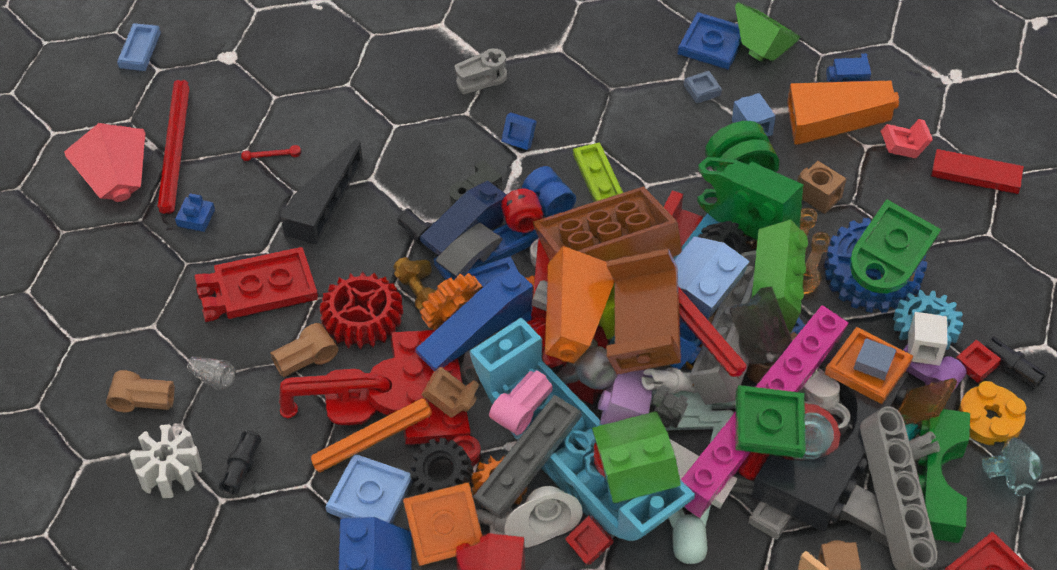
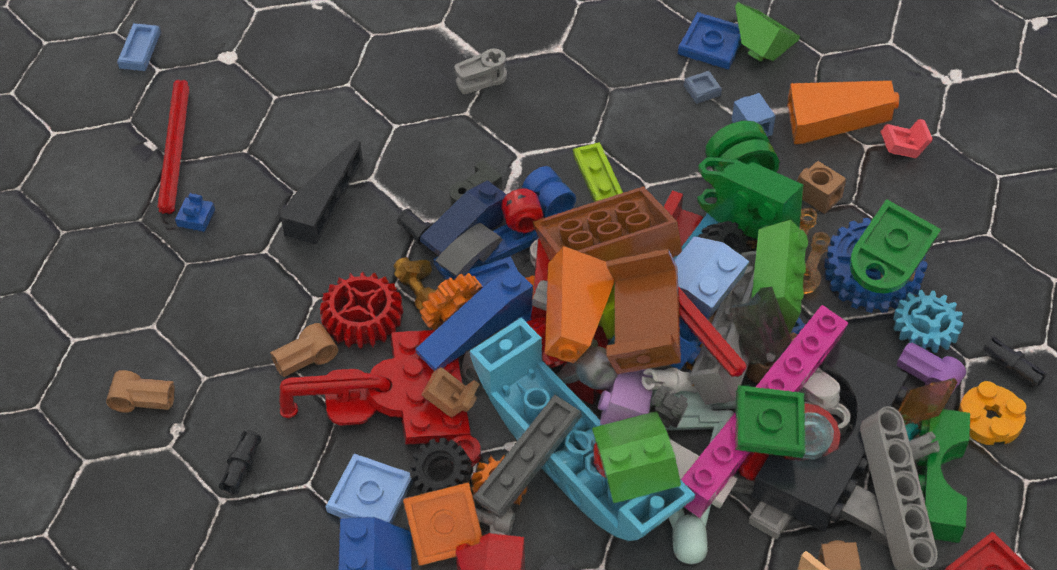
coral slope [64,123,145,202] -> none
white gear [130,424,202,498] -> none
clear cone [187,356,236,390] -> none
red tile [194,247,318,322] -> none
red hinge [241,145,301,161] -> none
orange axle [311,399,432,472] -> none
bright pink piece [489,370,552,435] -> none
blue tile [501,113,537,150] -> none
white piece [504,486,582,548] -> none
red plate [565,516,614,565] -> none
orange tile [825,327,913,404] -> none
blue brick [826,54,871,82] -> none
sand blue tile [854,338,897,380] -> none
white brick [908,312,947,366] -> none
red tile [931,149,1024,194] -> none
red plate [956,340,1001,384] -> none
clear light blue piece [982,437,1044,497] -> none

